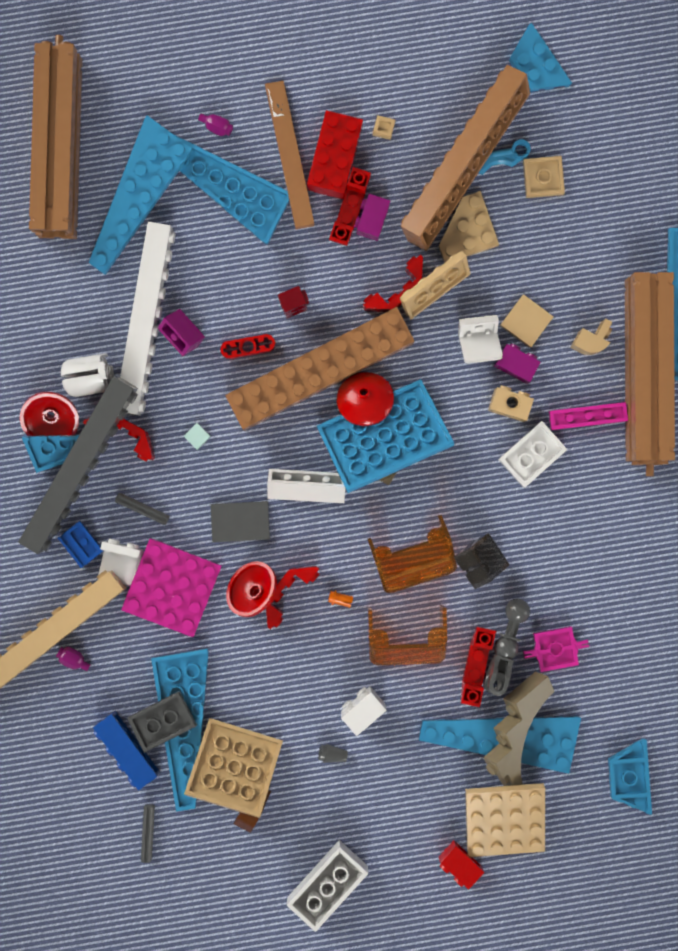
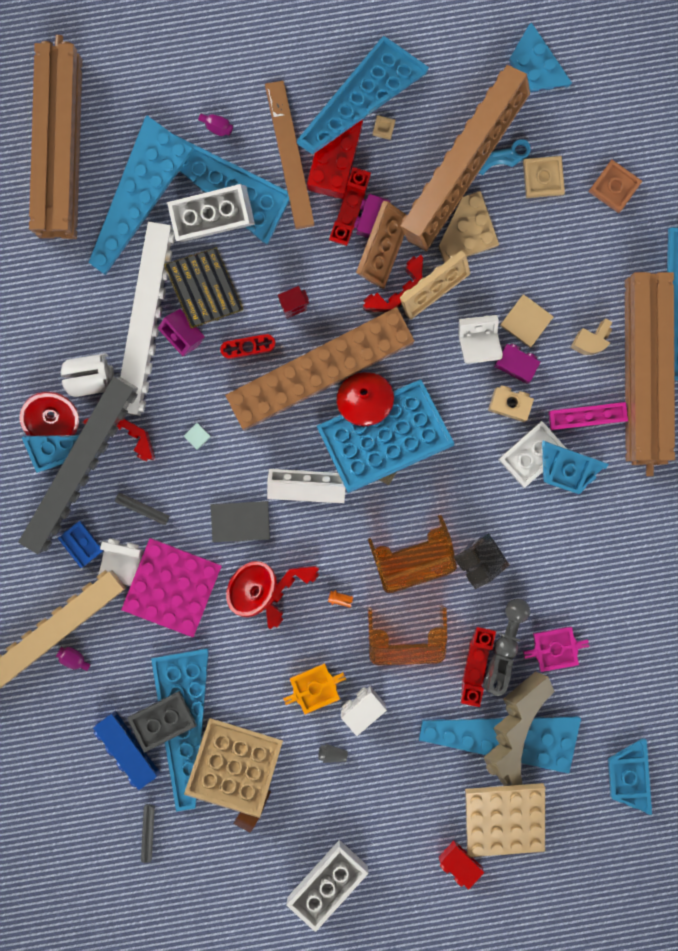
none -> piece [164,247,243,329]
none -> white brick [167,184,255,242]
none -> light orange plate [283,663,346,715]
none -> dark azure wing [297,35,429,155]
none -> medium nougat tile [356,201,406,289]
none -> dark azure wing [542,440,609,494]
none -> nougat plate [588,159,643,213]

